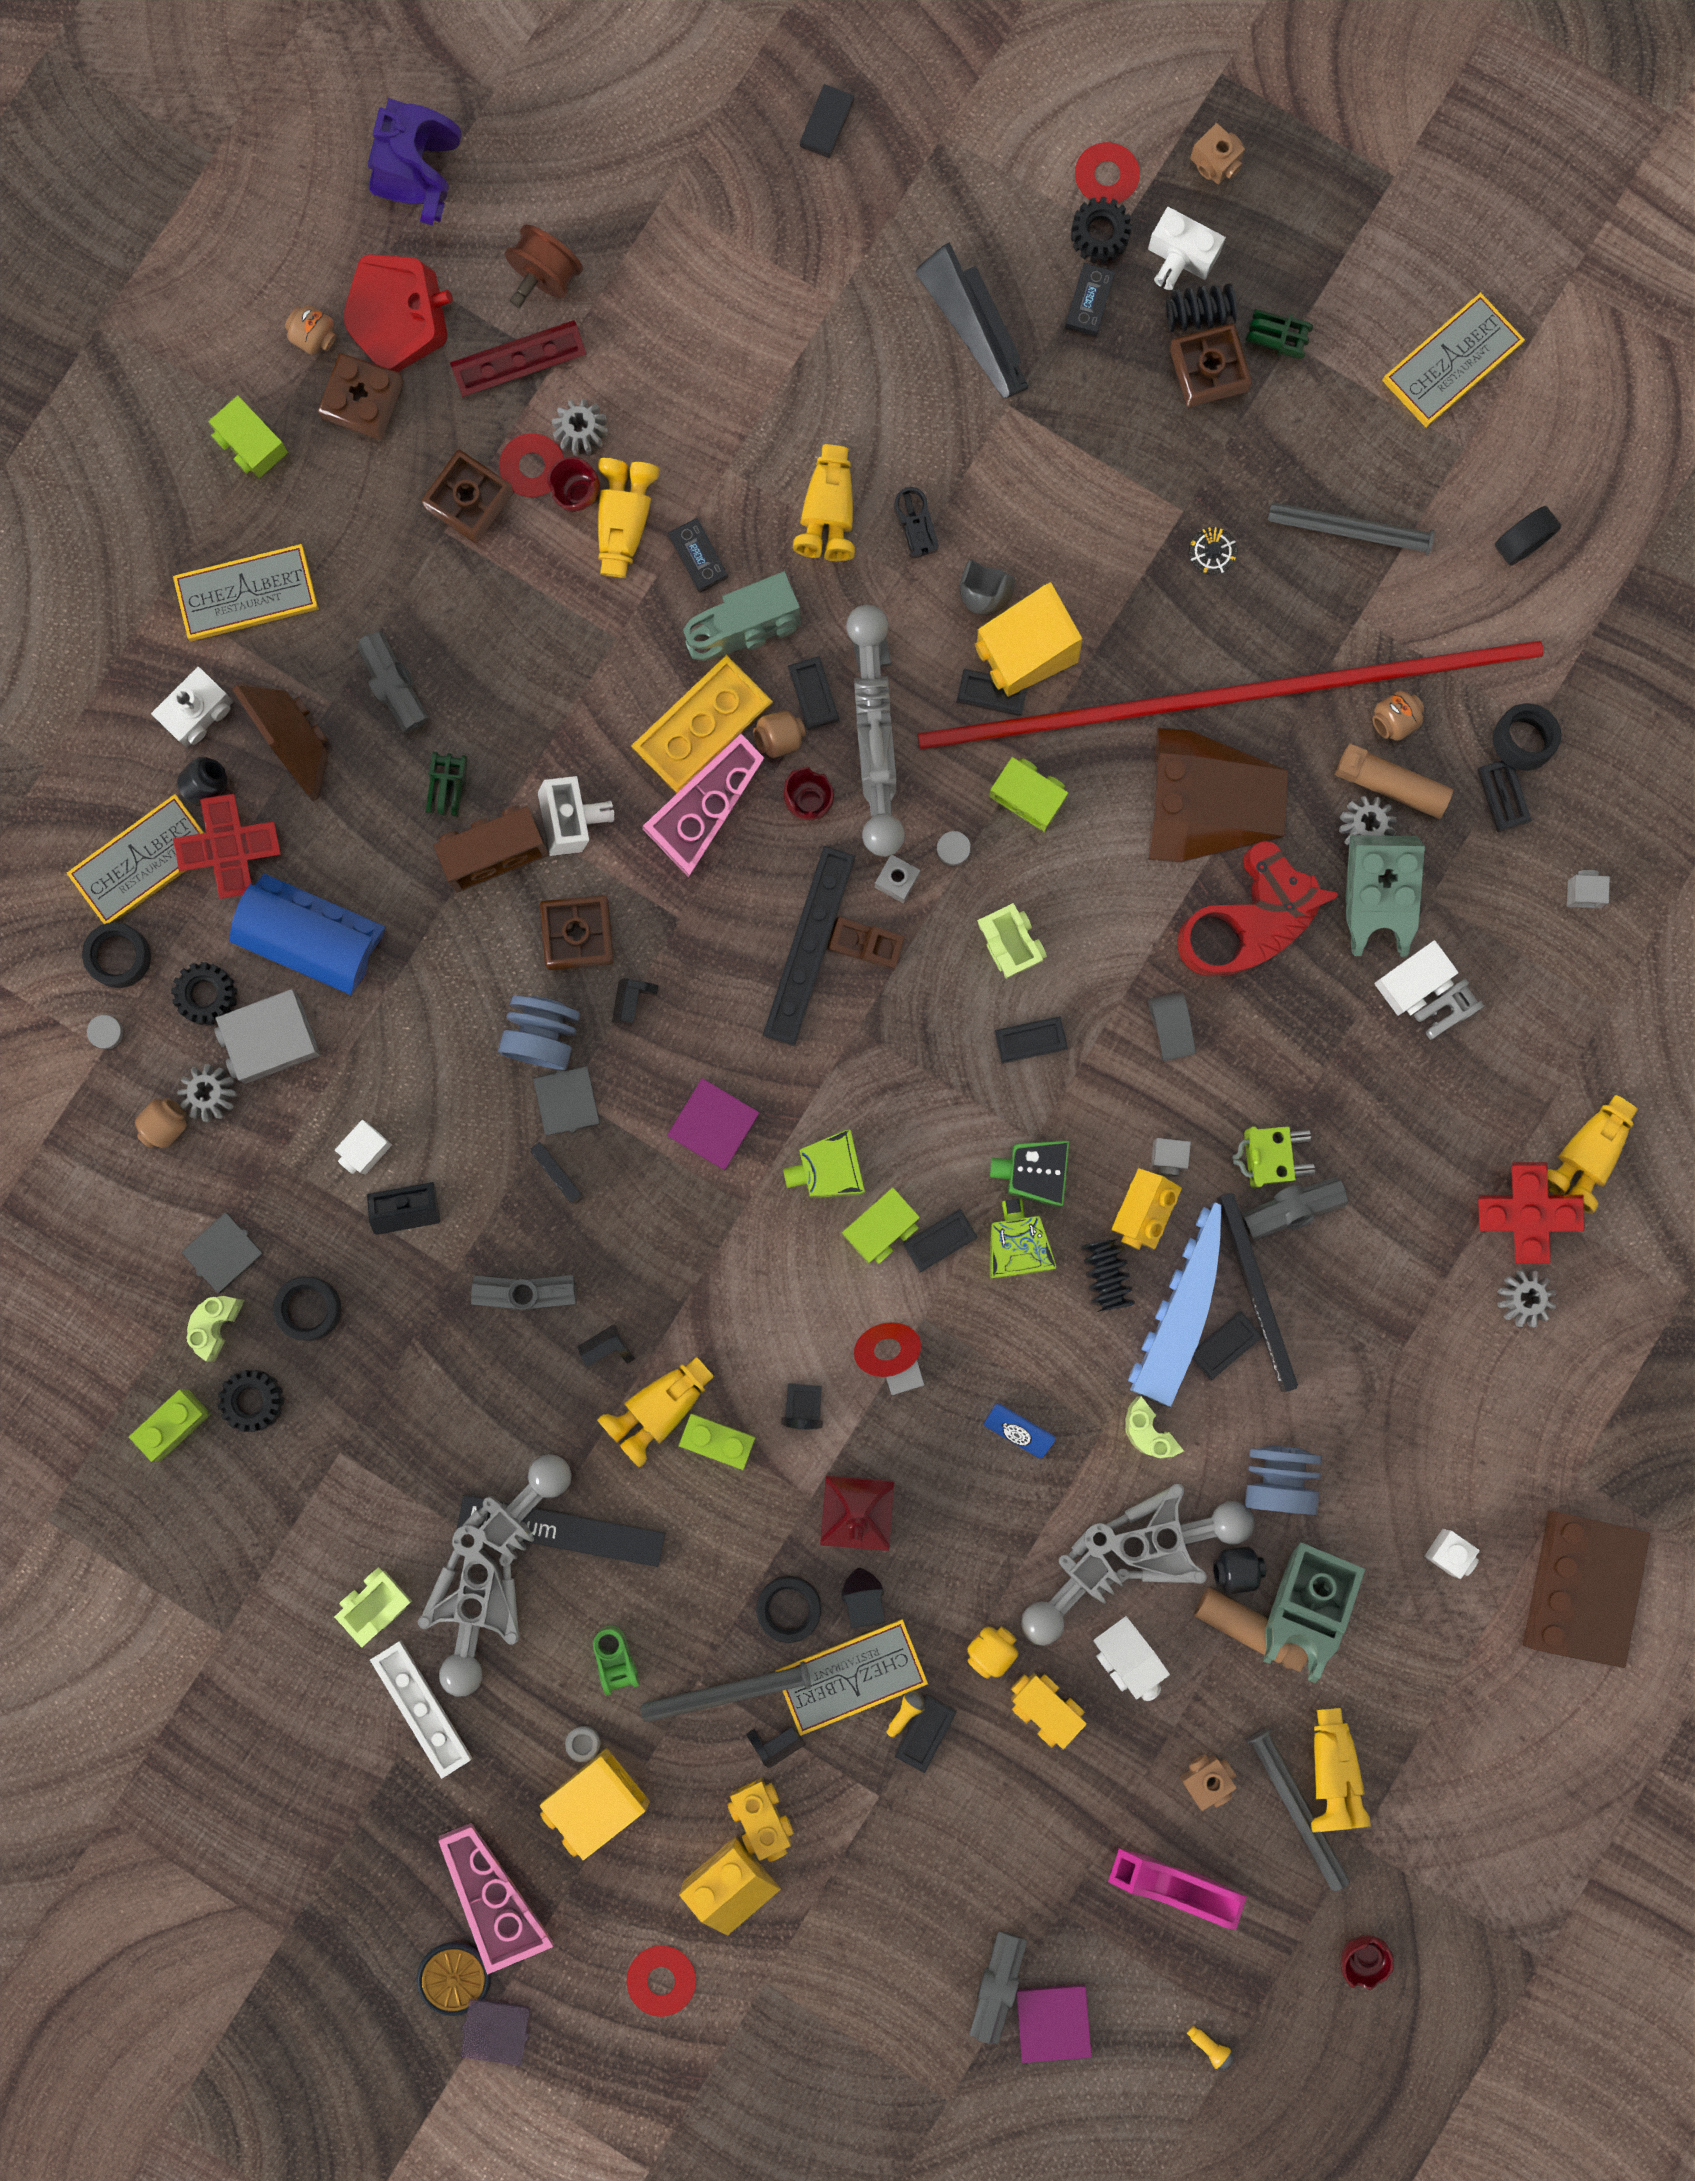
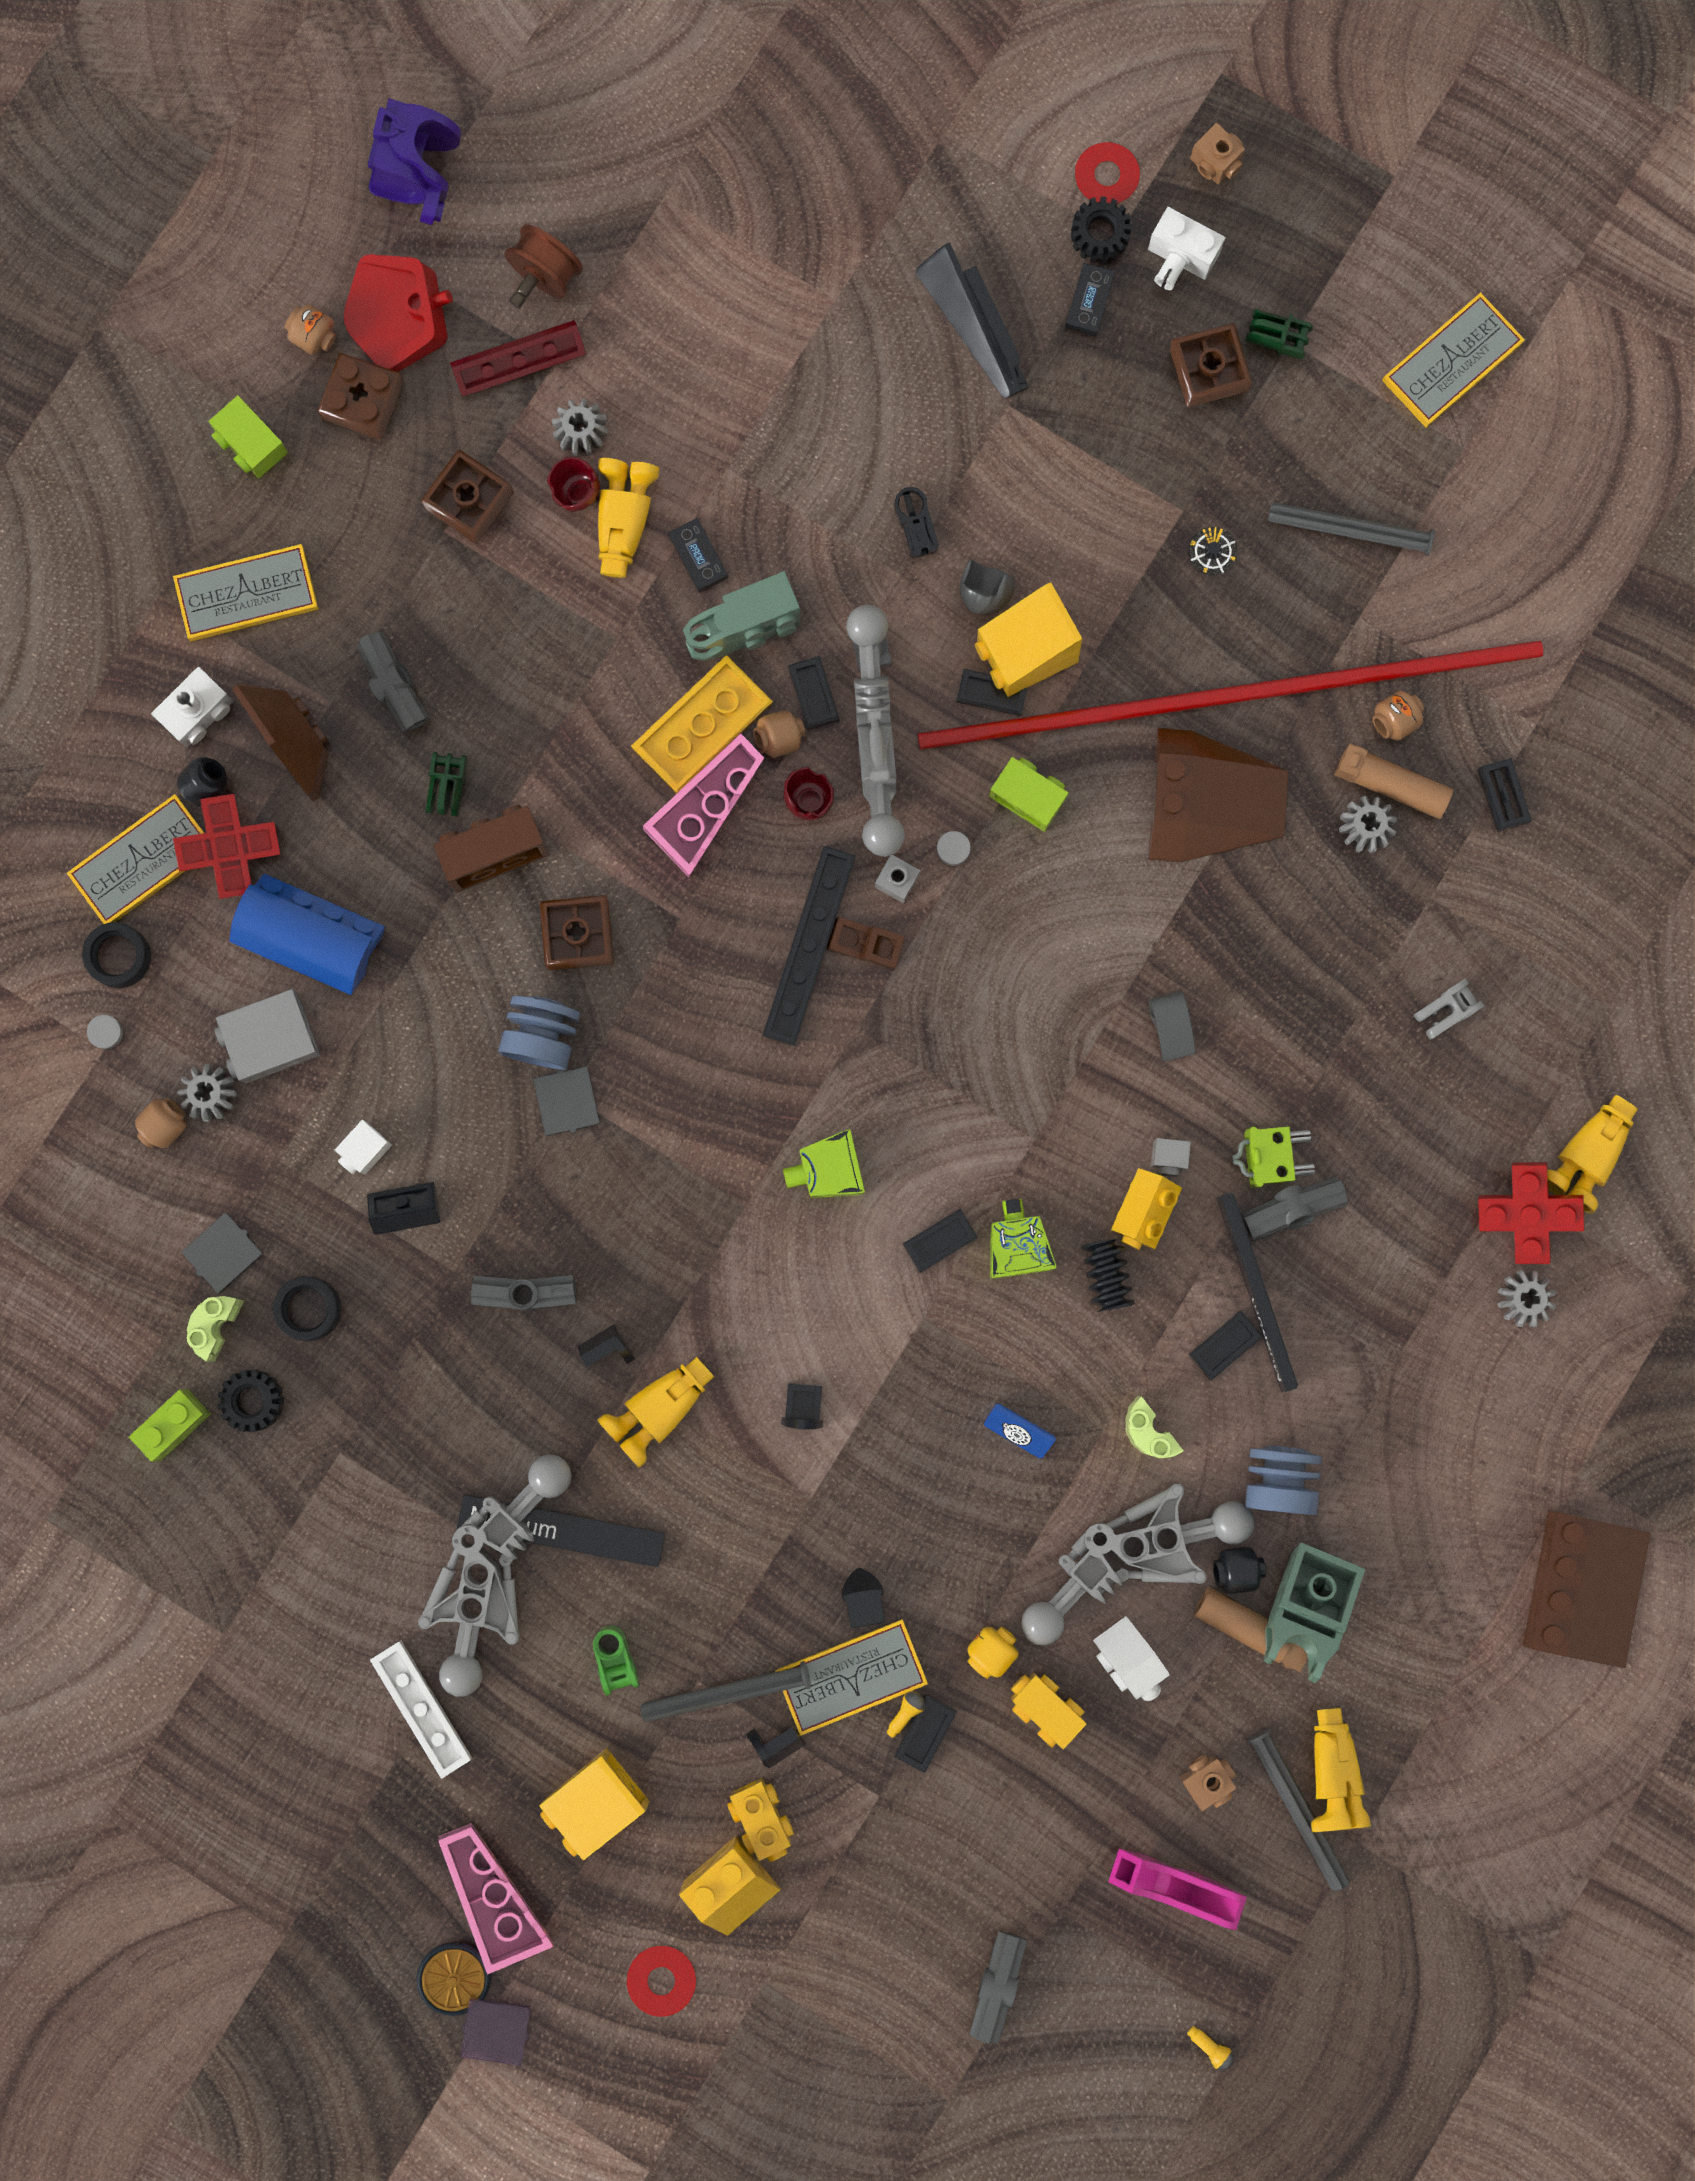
black tyre [171,962,237,1026] -> none
yellowish green cylinder [335,1567,412,1647] -> none
red piece [499,433,564,497] -> none
black tile [530,1142,584,1204] -> none
white brick [538,776,614,856] -> none
light grey tile [565,1726,601,1762] -> none
black tile [612,978,659,1024] -> none
magenta tile [667,1078,760,1171] -> none
lime brick [679,1413,756,1470] -> none
black tyre [756,1576,821,1643] -> none
yellow piece [792,444,855,561] -> none
black tile [800,84,854,158] -> none
dark red piece [820,1475,895,1551] -> none
lime brick [842,1187,920,1264] -> none
red piece [854,1323,921,1377] -> none
light grey plate [886,1360,924,1395] -> none
yellowish green cylinder [977,903,1047,979] -> none
black torso [990,1141,1069,1208] -> none
black tile [994,1016,1068,1064] -> none
magenta tile [1016,1984,1092,2063] -> none
light blue slope [1128,1202,1221,1407] -> none
black piece [1166,284,1237,333] -> none
red animal [1177,841,1338,976] -> none
dark red hair [1340,1935,1394,1990] -> none
sand green brick [1346,835,1425,957] -> none
white brick [1374,940,1459,1016] -> none
white brick [1424,1529,1480,1579] -> none
black tyre [1493,703,1561,771] -> none
black tyre [1495,506,1561,566] -> none
light grey plate [1567,870,1610,908] -> none

